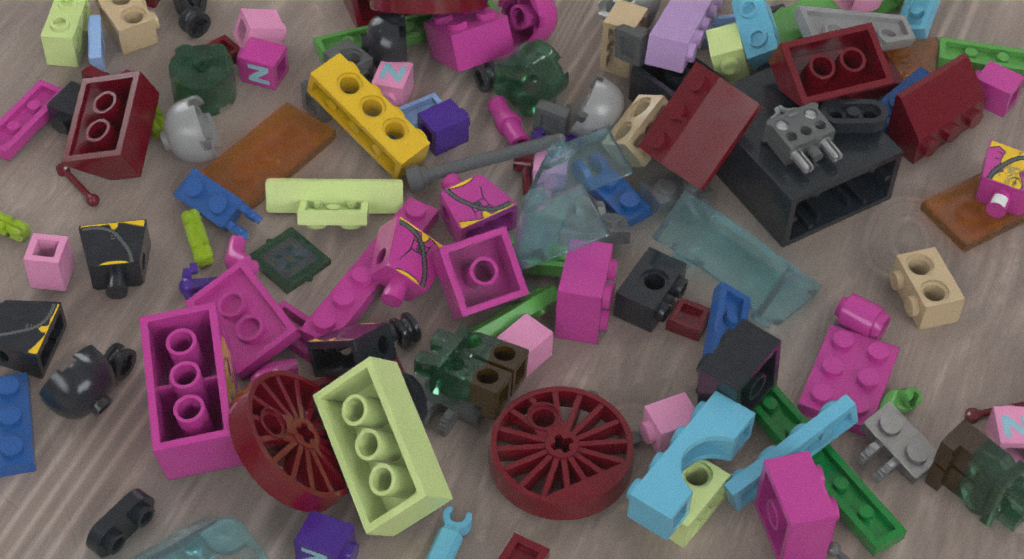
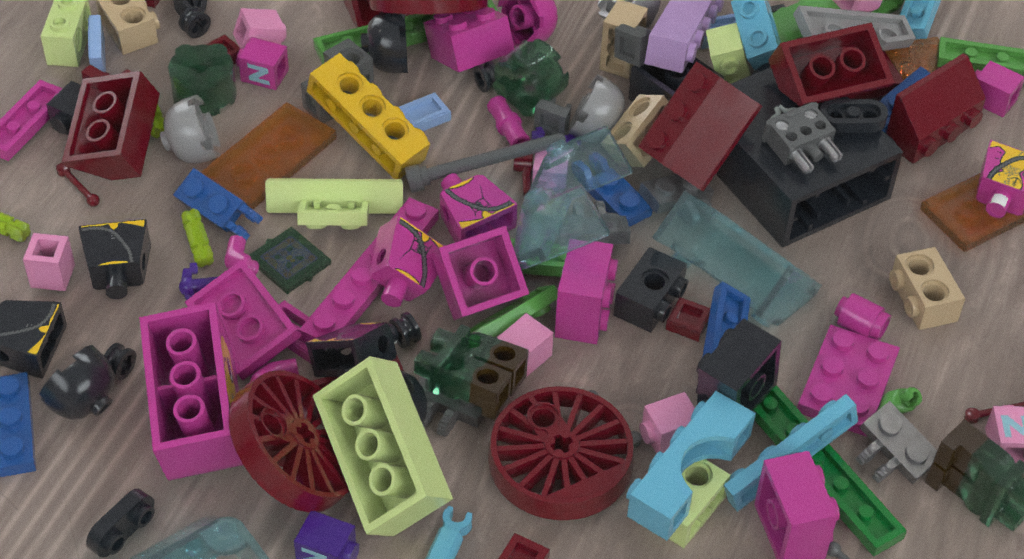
bright pink brick [372,61,414,107] -> none
dark purple brick [417,98,471,156] -> none

